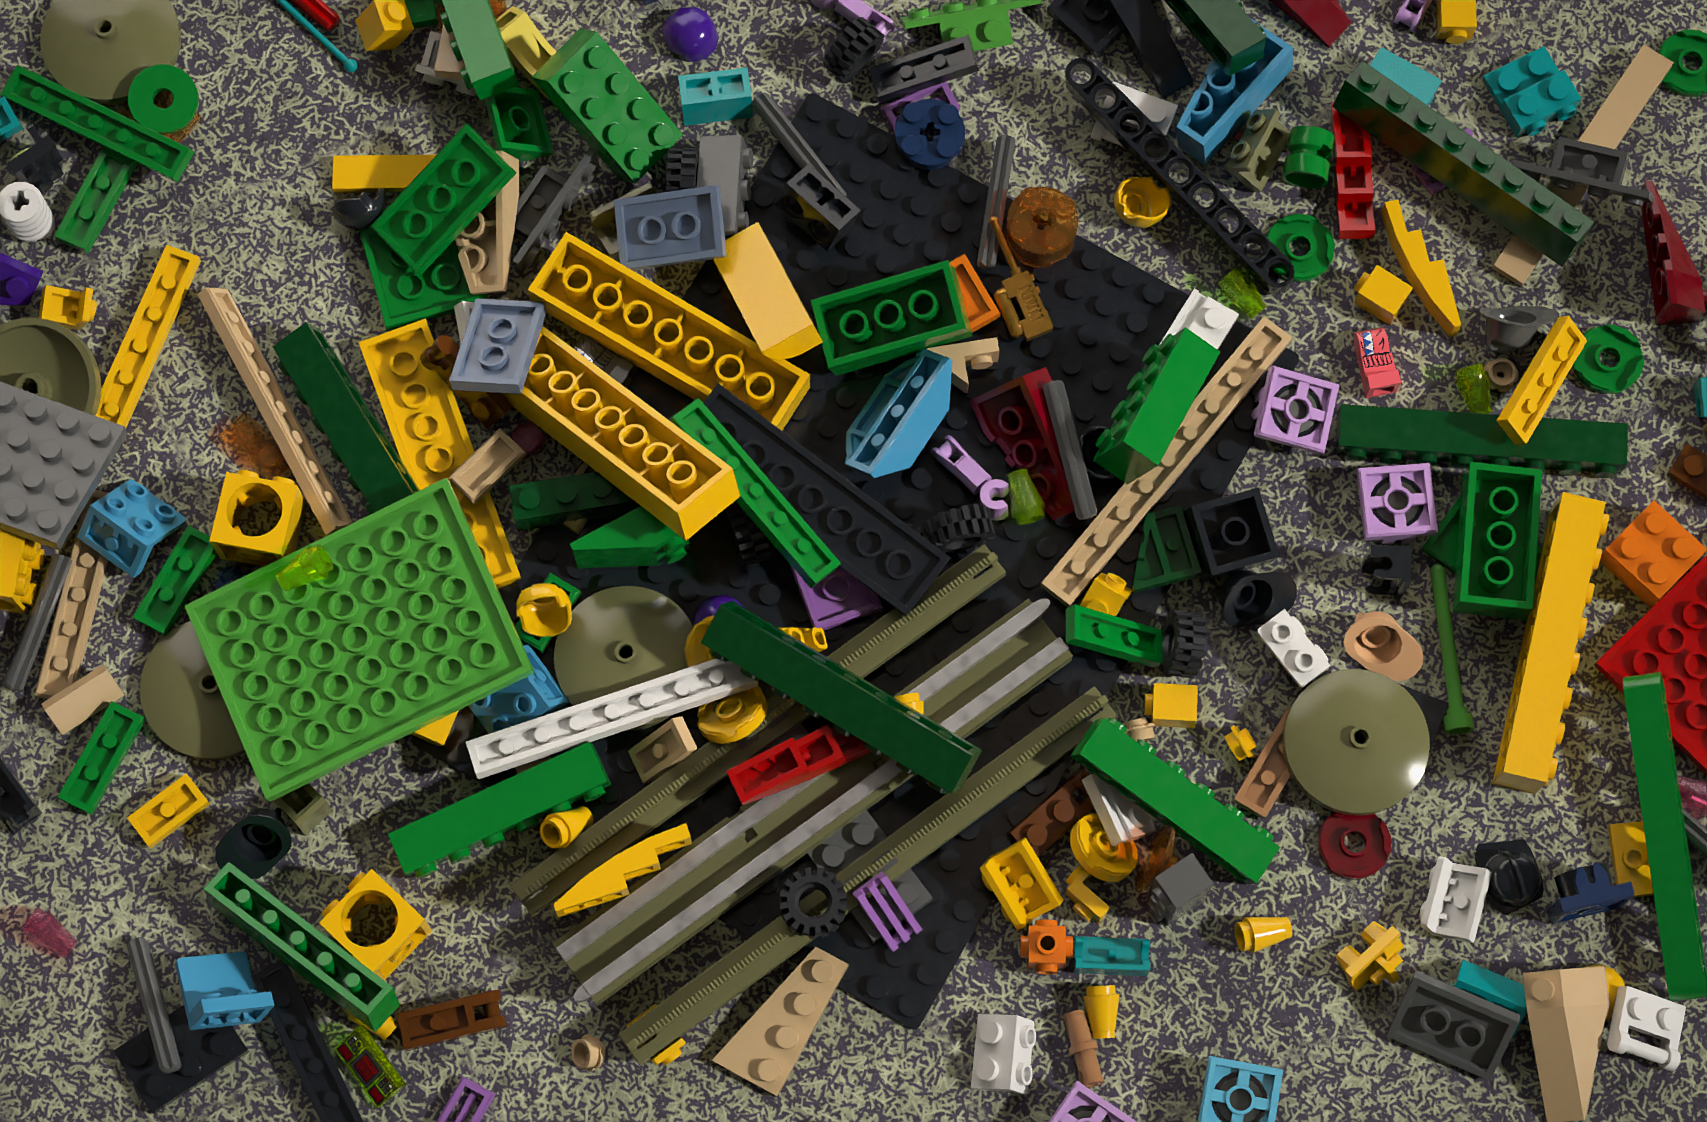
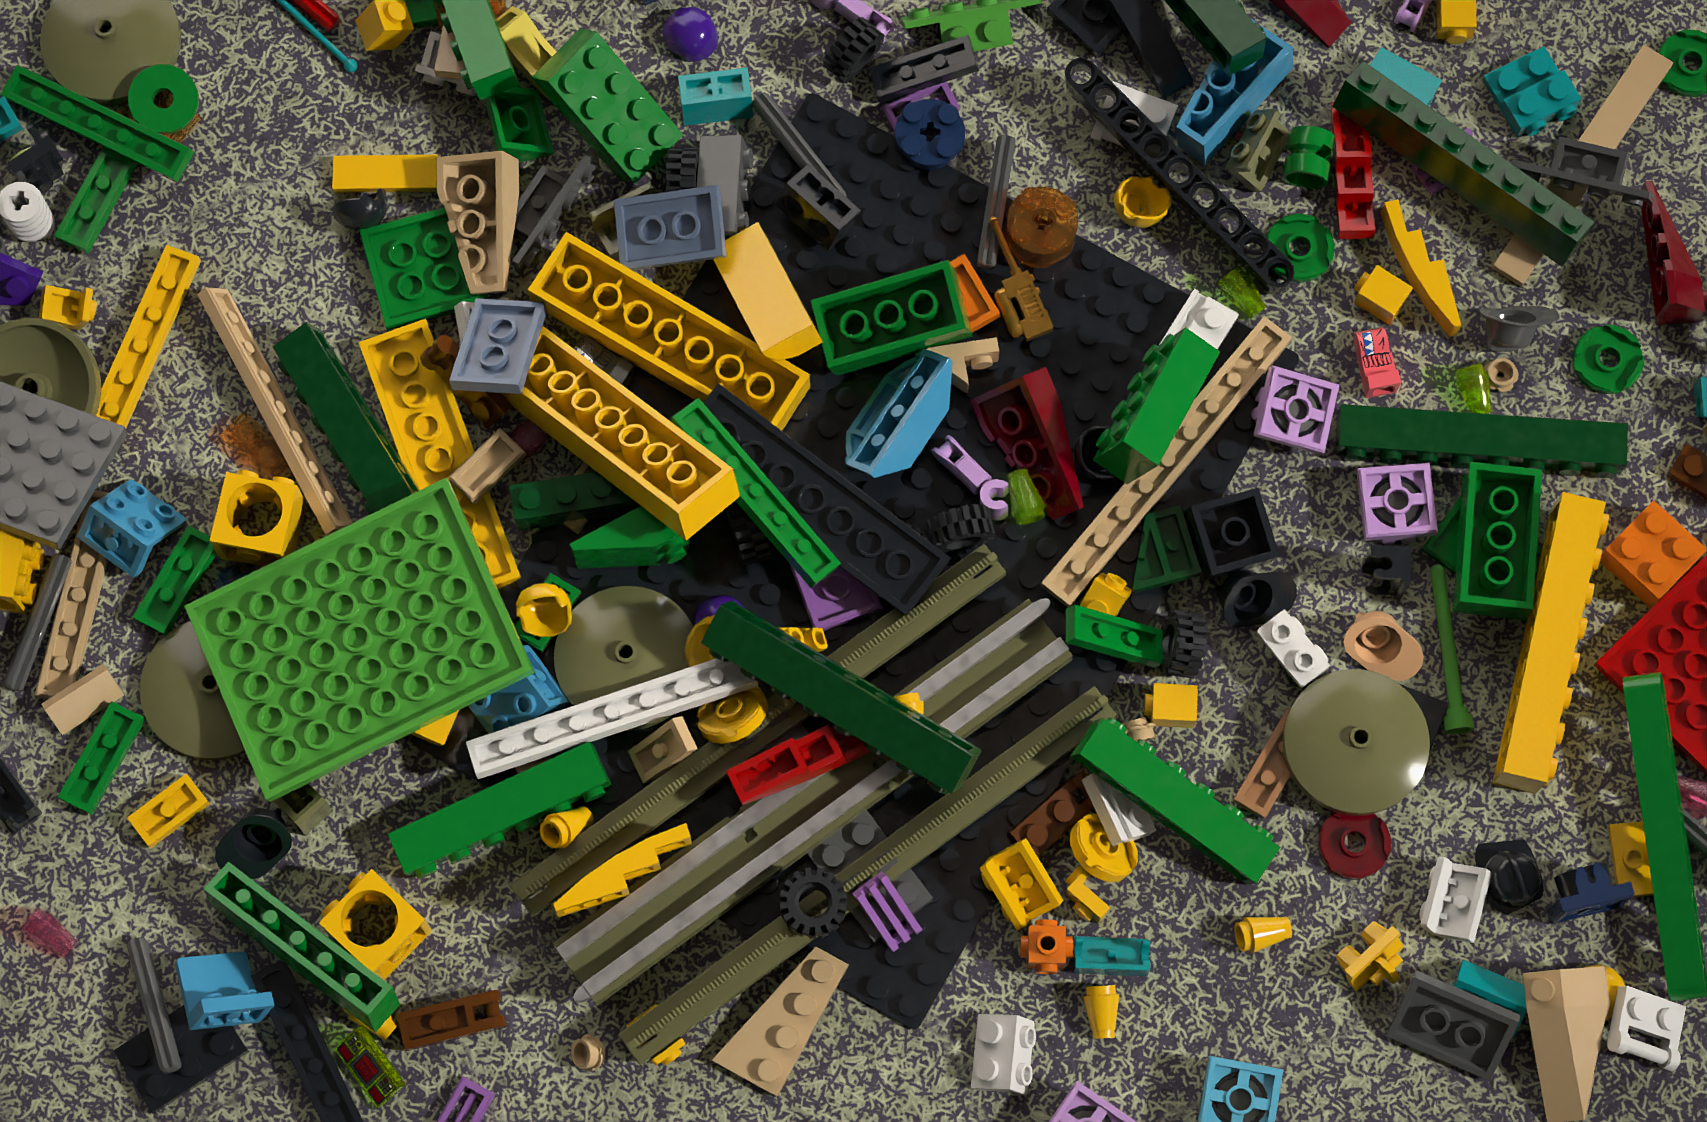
clear neon green cone [276,544,333,592] -> none
green tile [370,123,517,276] -> none
dark grey axle [1043,380,1097,520] -> none
medium nougat pin [1062,1010,1105,1088] -> none
clear orange dish [1135,825,1178,894] -> none
dark grey brick [1146,853,1214,926] -> none
yellow plate [1224,725,1257,761] -> none
yellow plate [1496,316,1587,445] -> none

